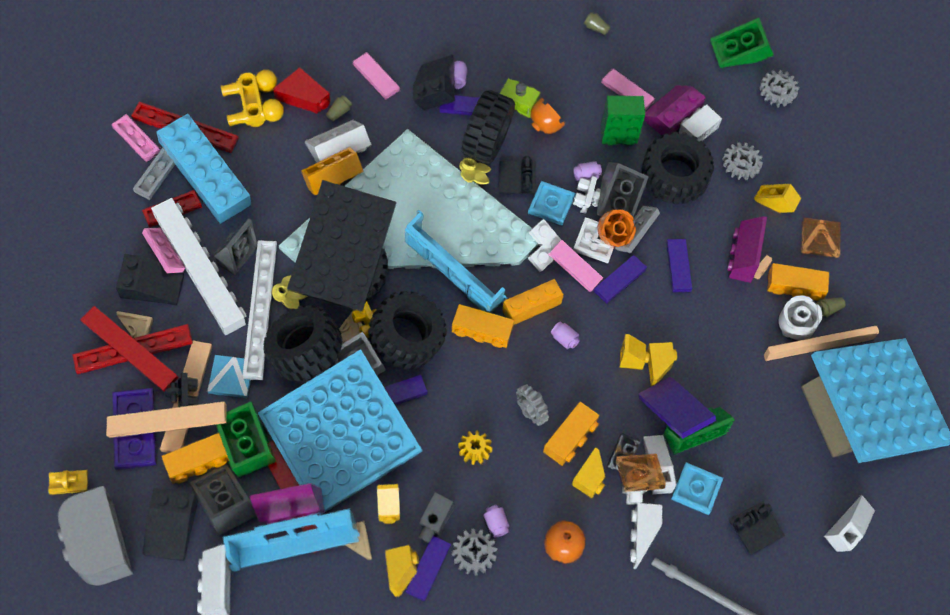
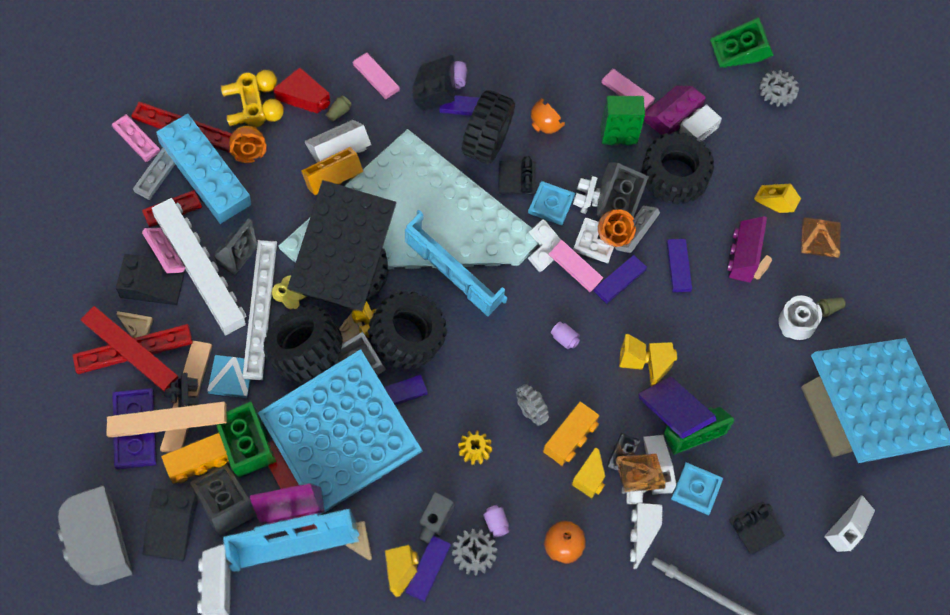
yellow hips [48,470,88,494] -> none
yellow slope [377,484,400,524] -> none
light orange brick [452,304,514,348] -> none
light yellow plate [459,158,491,184] -> none
lime piece [500,78,541,118] -> none
light orange brick [502,279,563,325] -> none
lavender brick [574,161,602,181] -> none
olive cone [584,12,611,35] -> none
light grey gear [722,142,763,180] -> none
light nougat tile [764,326,879,361] -> none
light orange brick [767,263,829,301] -> none
none -> orange cylinder [229,126,266,163]

